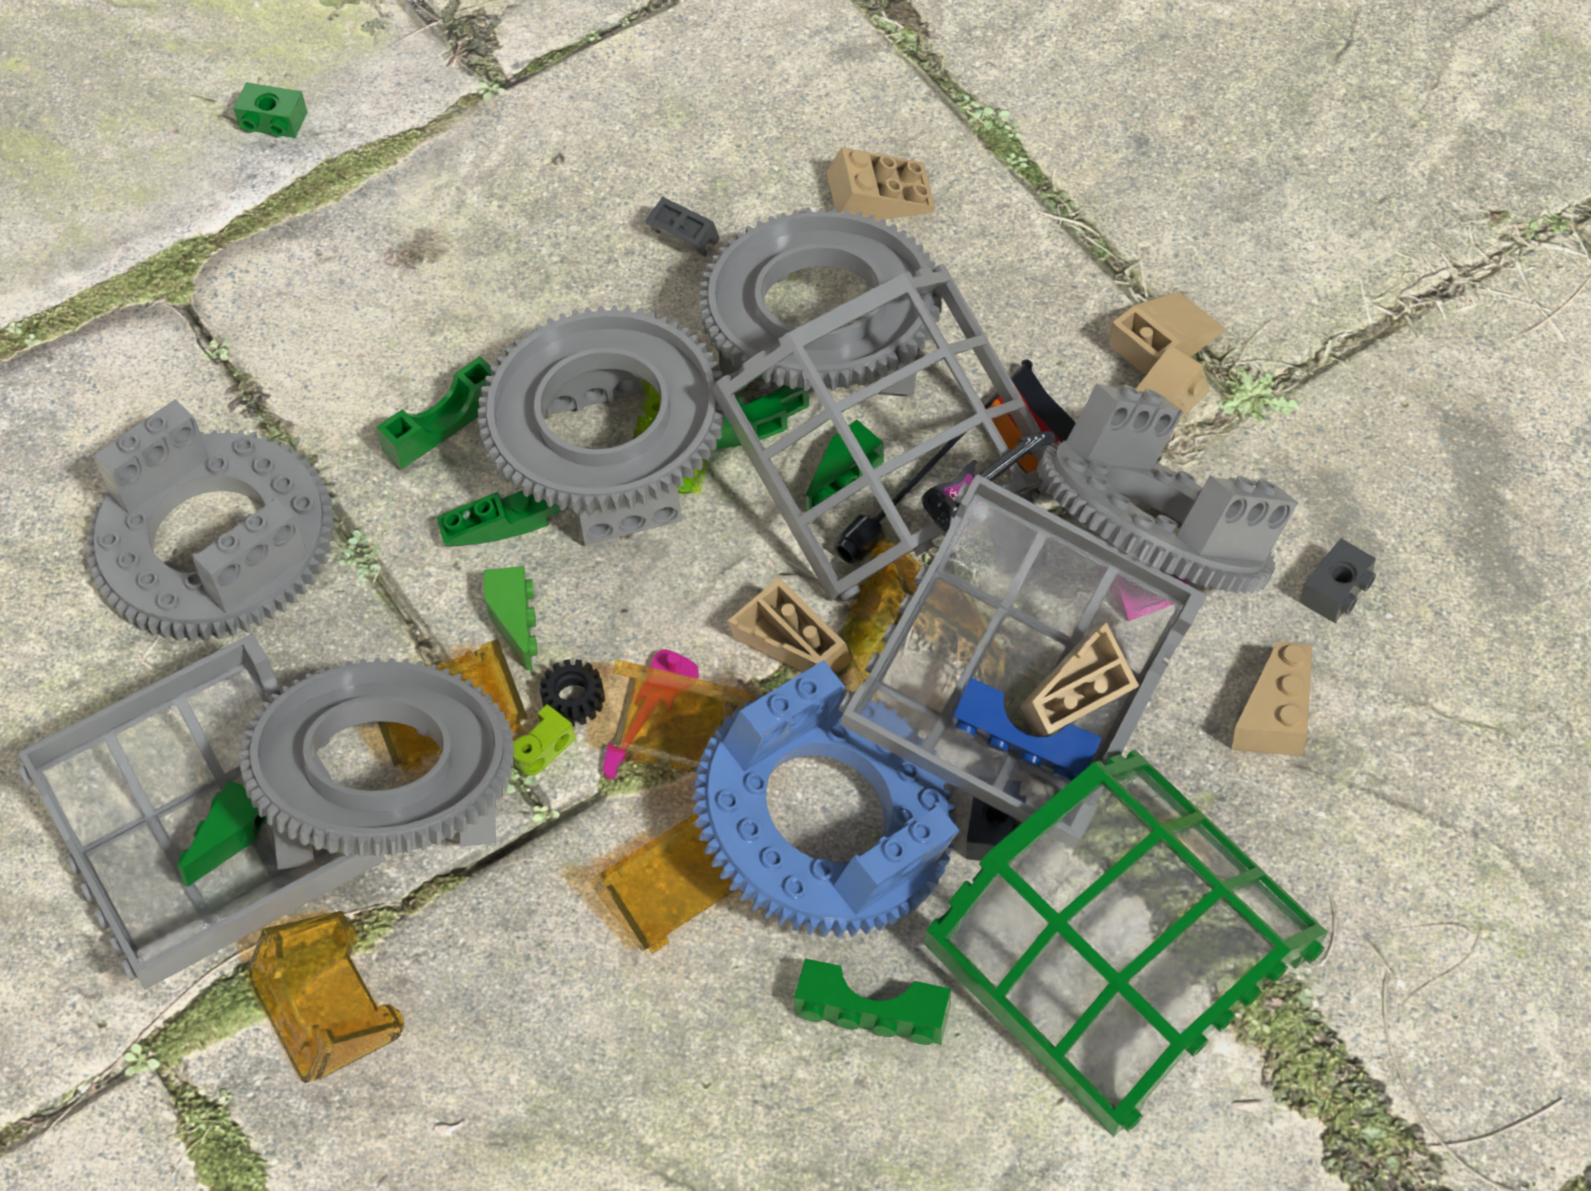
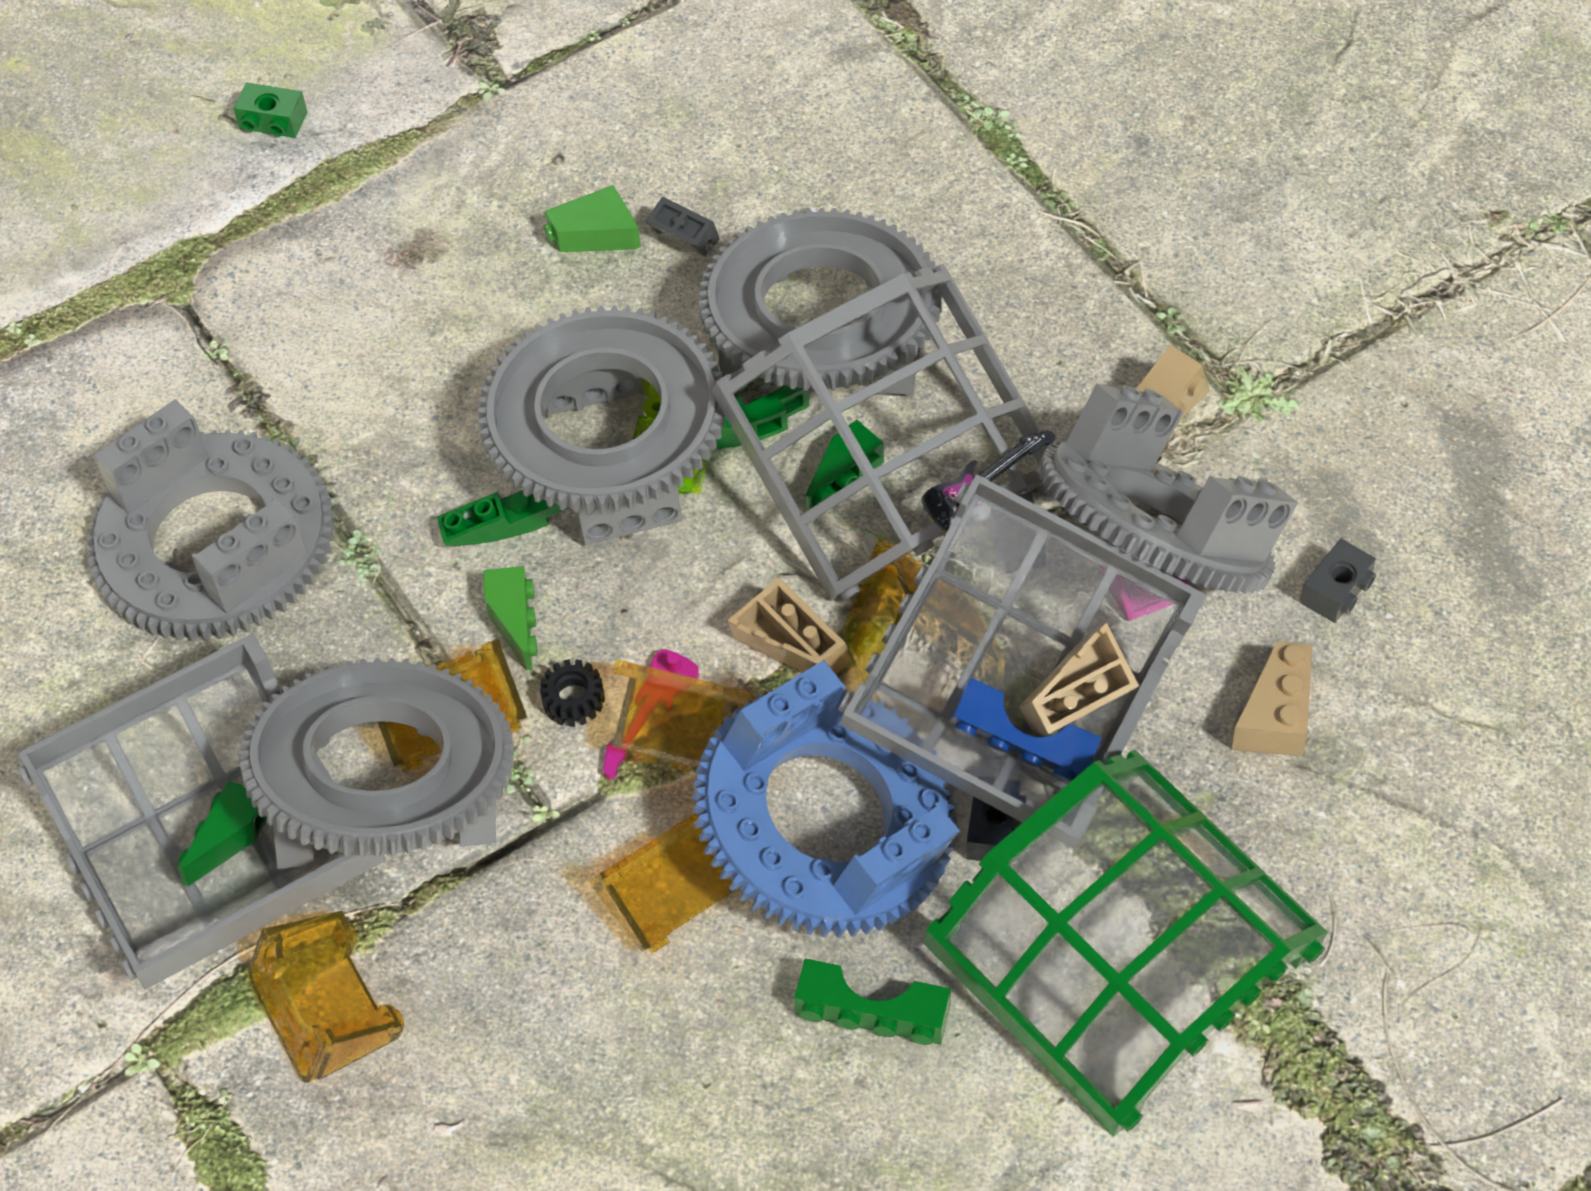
green arch [376,356,492,469] -> none
lime leg [513,704,576,776] -> none
tan slope [826,147,935,221] -> none
flag [834,359,1076,564] -> none
tan slope [1110,291,1225,376] -> none
none -> bright green slope [543,185,641,252]

